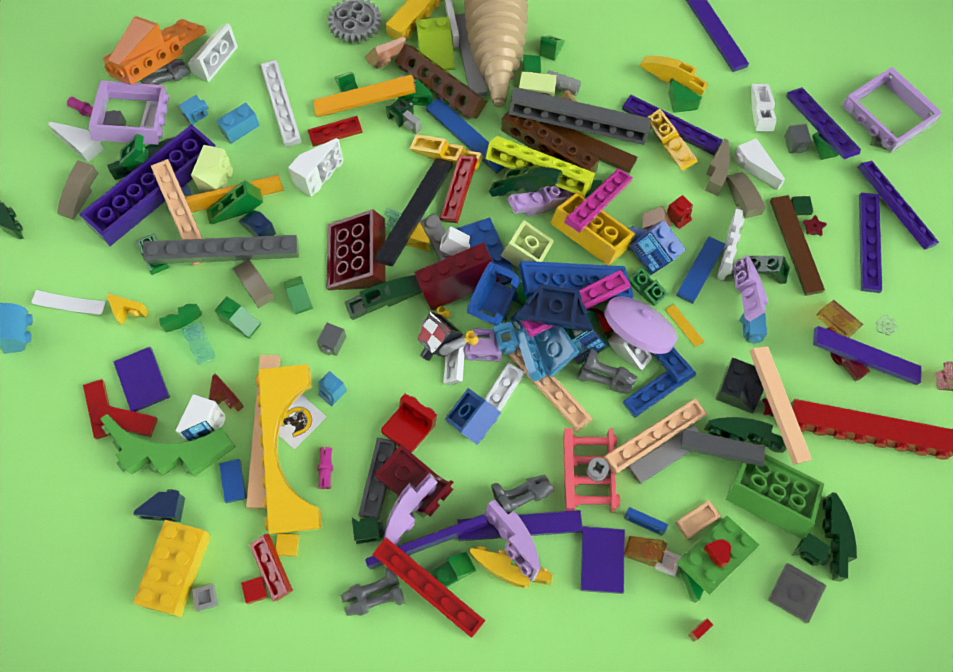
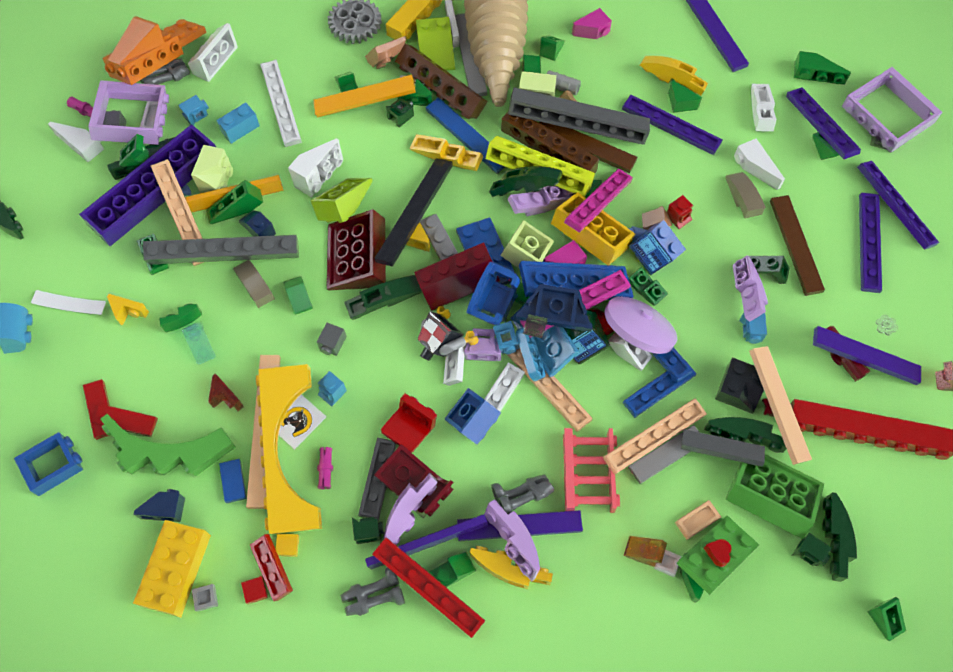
dark tan slope [57,160,98,220] -> none
dark purple tile [114,347,170,412] -> none
white slope [176,394,225,442] -> none
slope [214,296,261,339] -> none
red tile [308,116,363,147] -> none
clear light blue tile [384,208,402,229] -> none
light grey plate [403,110,421,134] -> none
red tile [439,155,477,224] -> none
white brick [440,226,470,256] -> none
dark grey piece [577,348,637,393] -> none
dark purple tile [581,526,625,594] -> none
light grey wheel [587,458,609,482] -> none
blue tile [624,507,668,535] -> none
yellow slope [647,109,698,171] -> none
yellow sticker [665,304,704,347] -> none
blue tile [676,236,725,304] -> none
red tile [688,618,713,642] -> none
dark tan slope [705,139,730,196] -> none
white wing [716,209,745,281] -> none
tile [768,563,827,624] -> none
dark grey brick [784,124,812,153] -> none
dark green tile [791,196,813,215] -> none
dark red plate [803,215,827,236] -> none
clear orange tile [816,300,864,338] -> none
none -> blue window [14,432,83,496]
none -> lime slope [311,178,373,223]
none -> clear smoke tile [523,314,547,339]
none -> dark pink slope [543,240,587,264]
none -> dark pink slope [572,8,612,39]
none -> green slope [794,51,851,85]
none -> green slope [867,597,906,641]

